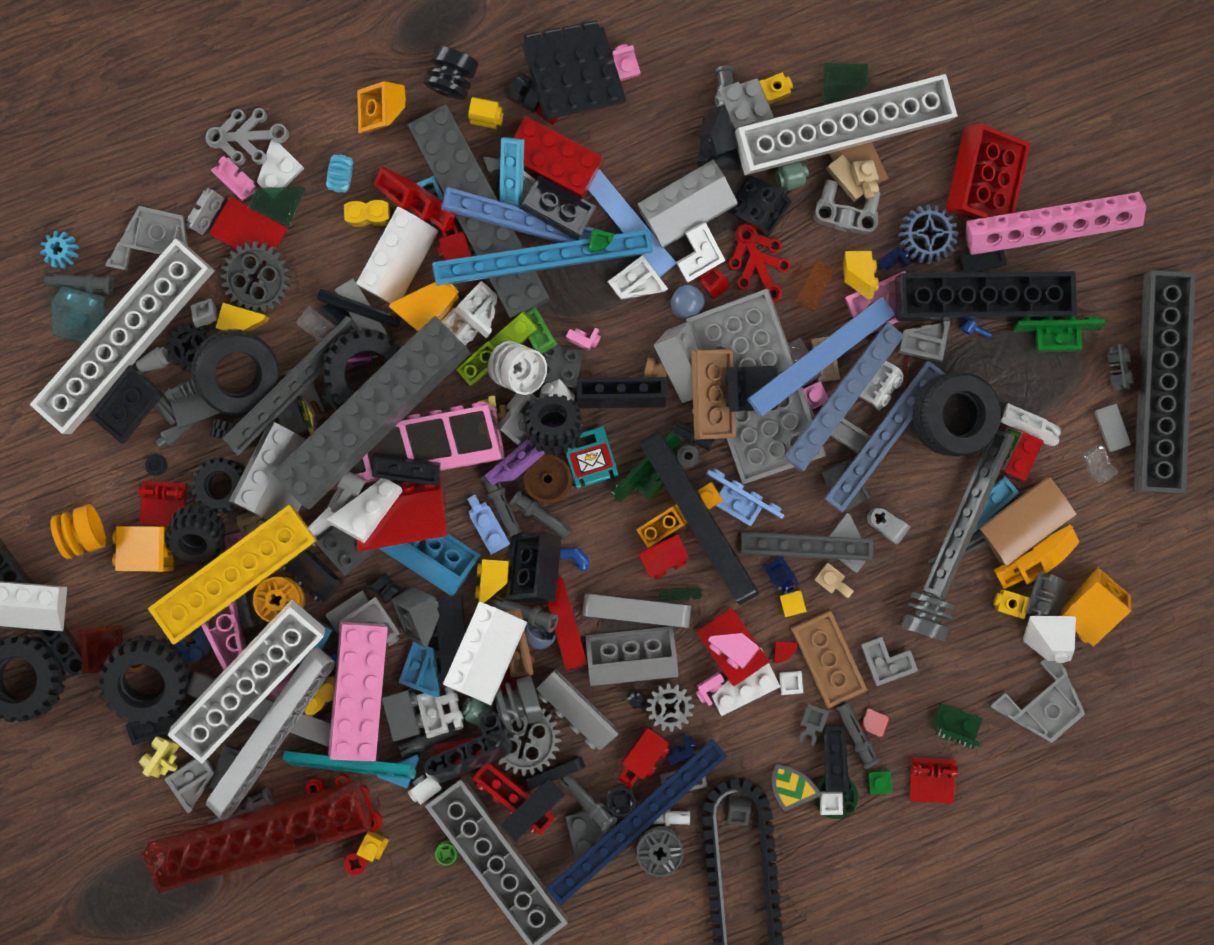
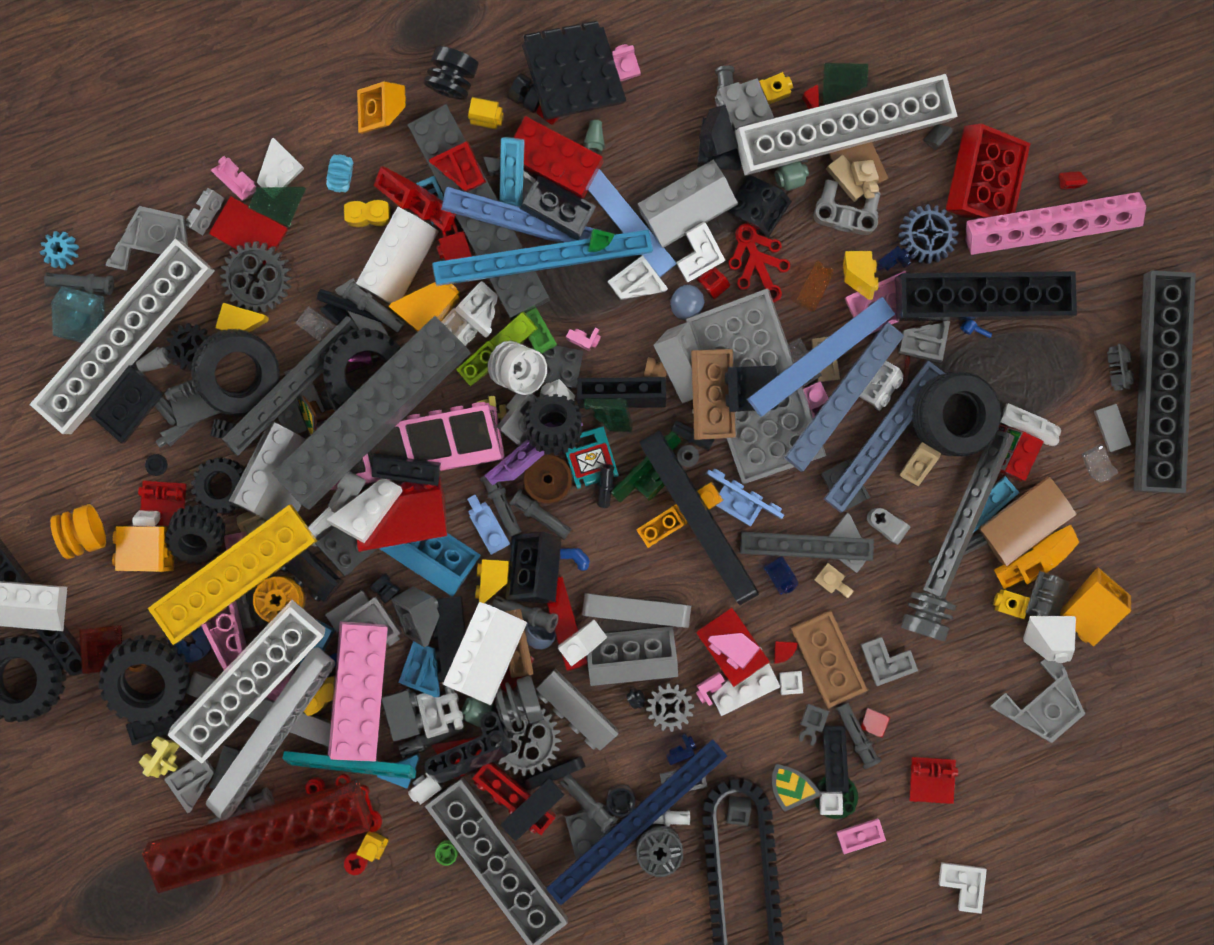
light grey bracket [191,298,219,328] -> none
light grey plant [206,108,289,166] -> none
red brick [617,726,670,788] -> none
red slope [638,534,689,580] -> none
clear green axle [659,587,702,601] -> none
yellow tile [779,590,807,617] -> none
light grey tile [830,418,870,454] -> none
green plate [868,770,892,795] -> none
dark green bracket [931,703,983,749] -> none
black tile [958,250,1007,273] -> none
green bracket [1013,317,1106,352] -> none
none -> white tile [132,510,161,527]
none -> dark grey pin [342,281,406,333]
none -> red wing [429,141,486,192]
none -> white slope [558,620,607,666]
none -> sand green cone [583,120,605,154]
none -> clear green wing [583,398,633,432]
none -> black axle [597,464,614,508]
none -> red slope [802,84,819,109]
none -> bright pink plate [836,818,886,854]
none -> tan plate [899,442,941,486]
none -> dark grey slope [924,124,953,150]
none -> white plate [939,862,987,914]
none -> red slope [1059,171,1088,190]

